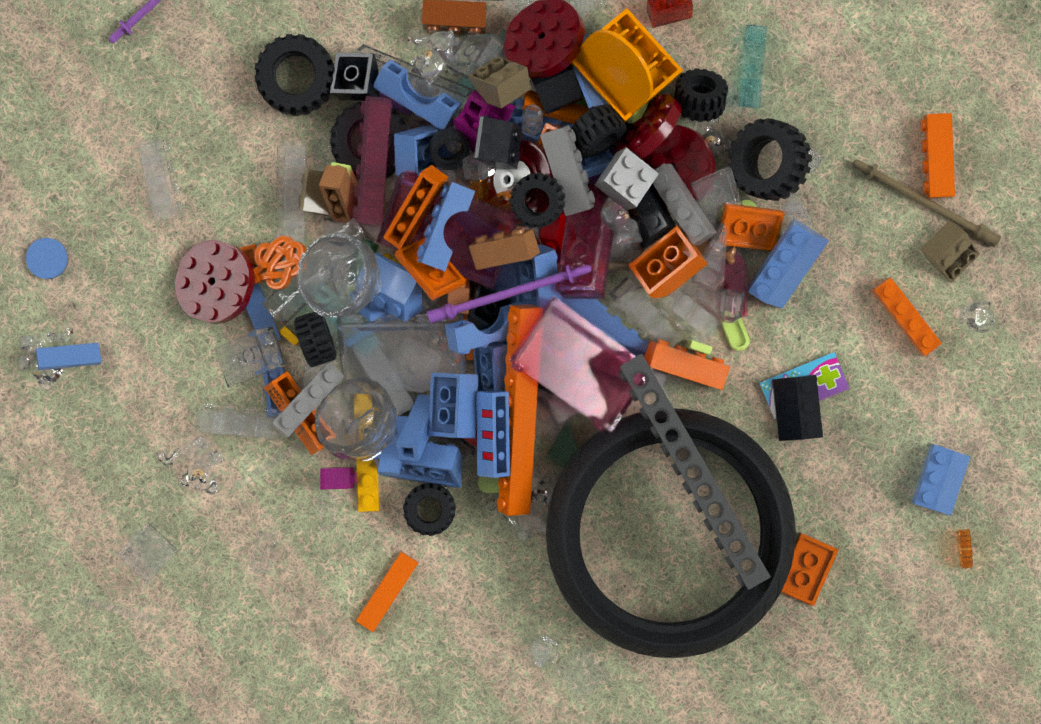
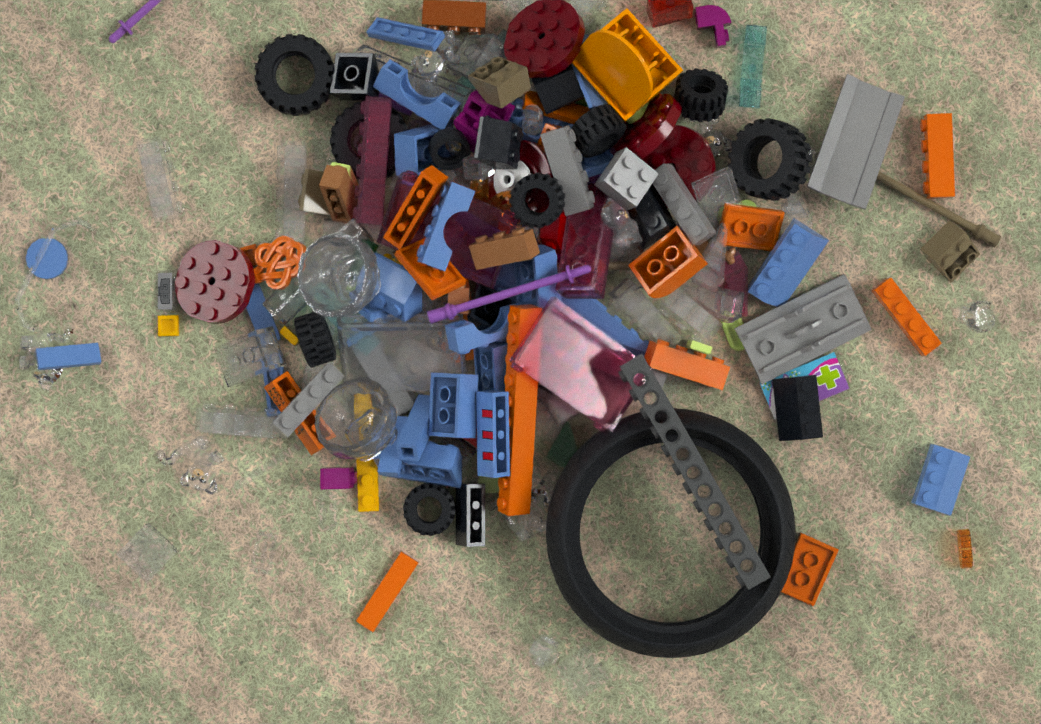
none -> clear windscreen [14,217,97,335]
none -> slope [156,270,177,312]
none -> yellow tile [158,315,179,336]
none -> medium blue tile [366,17,445,52]
none -> black brick [456,482,486,547]
none -> magenta brick [694,5,732,48]
none -> light grey hinge [734,274,871,385]
none -> light grey hinge [807,74,905,210]

